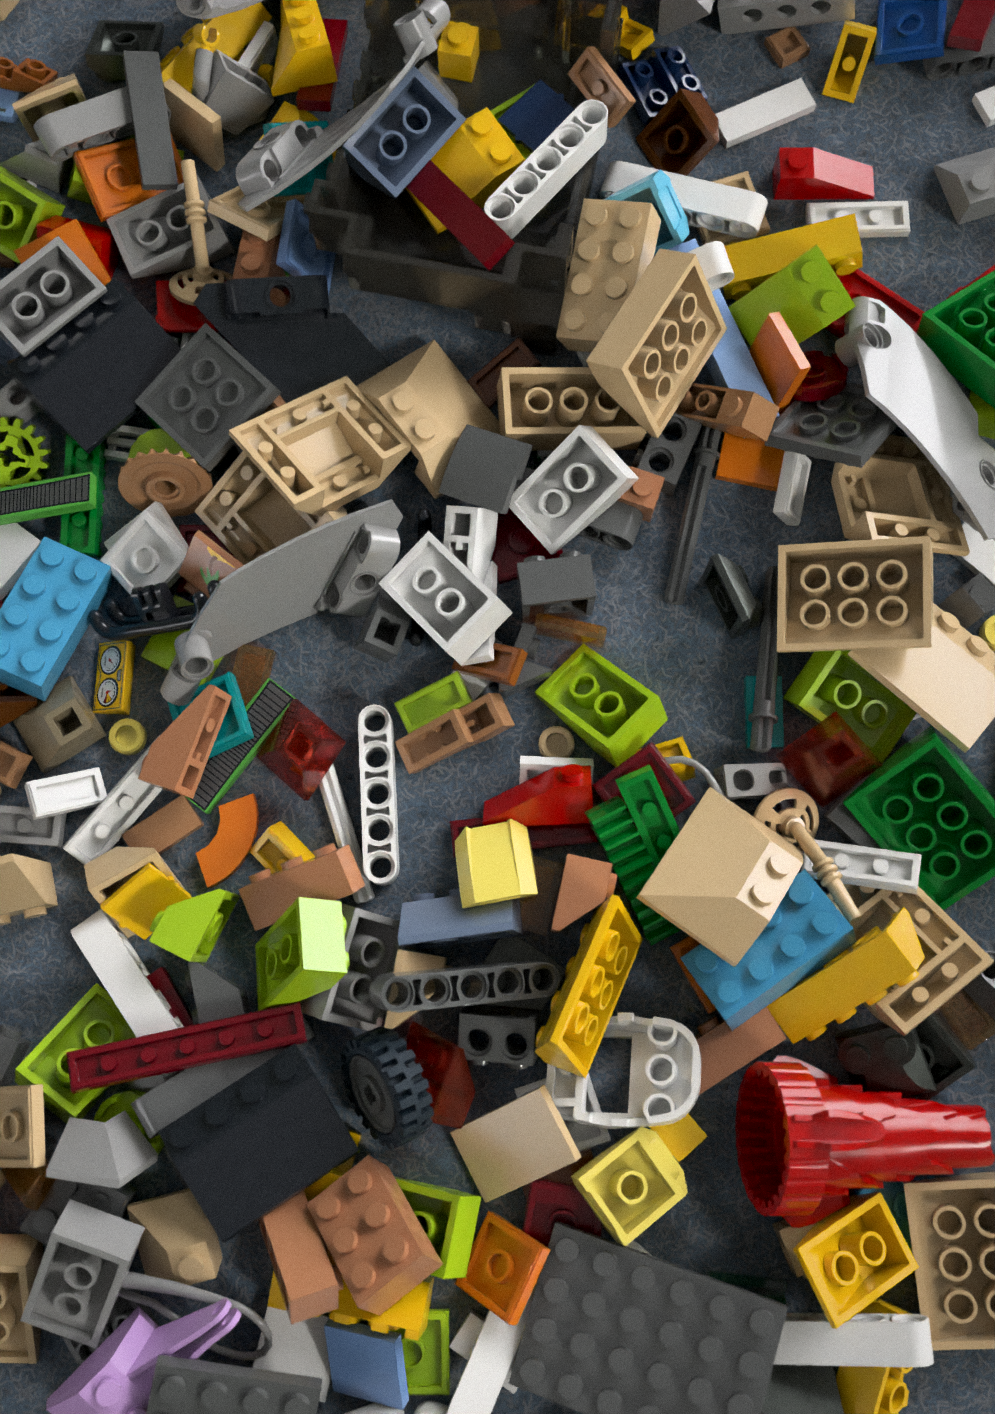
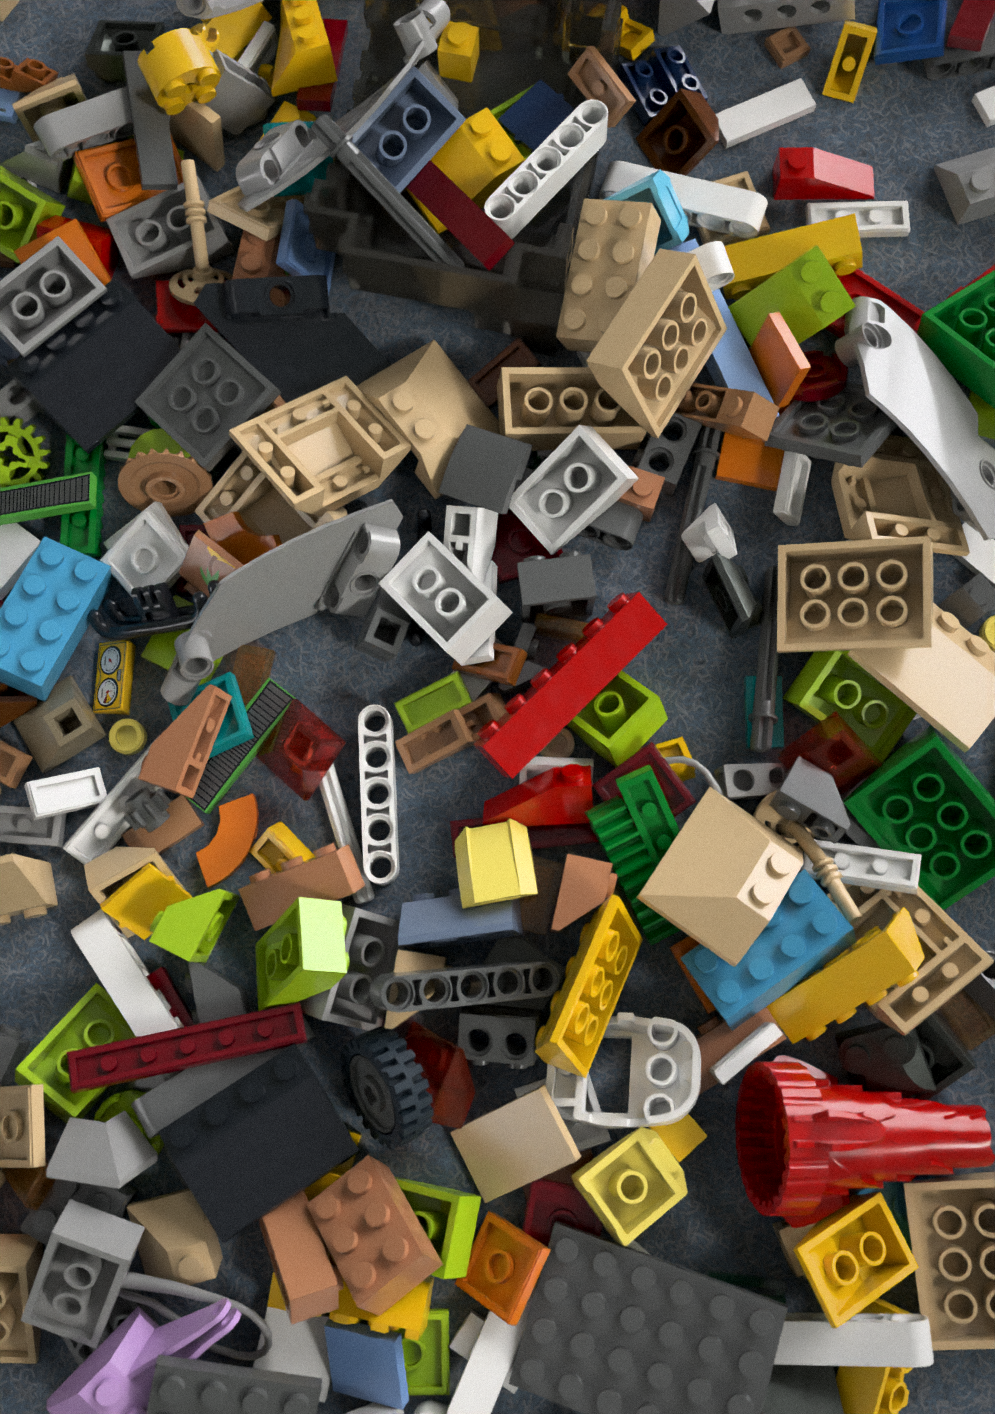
none -> dark grey gear [124,786,171,832]
none -> yellow brick [137,28,221,115]
none -> orange tile [203,512,282,565]
none -> dark grey axle [311,114,464,279]
none -> red brick [473,592,667,779]
none -> white slope [681,503,737,563]
none -> white tile [709,1022,783,1085]
none -> slope [769,756,850,844]

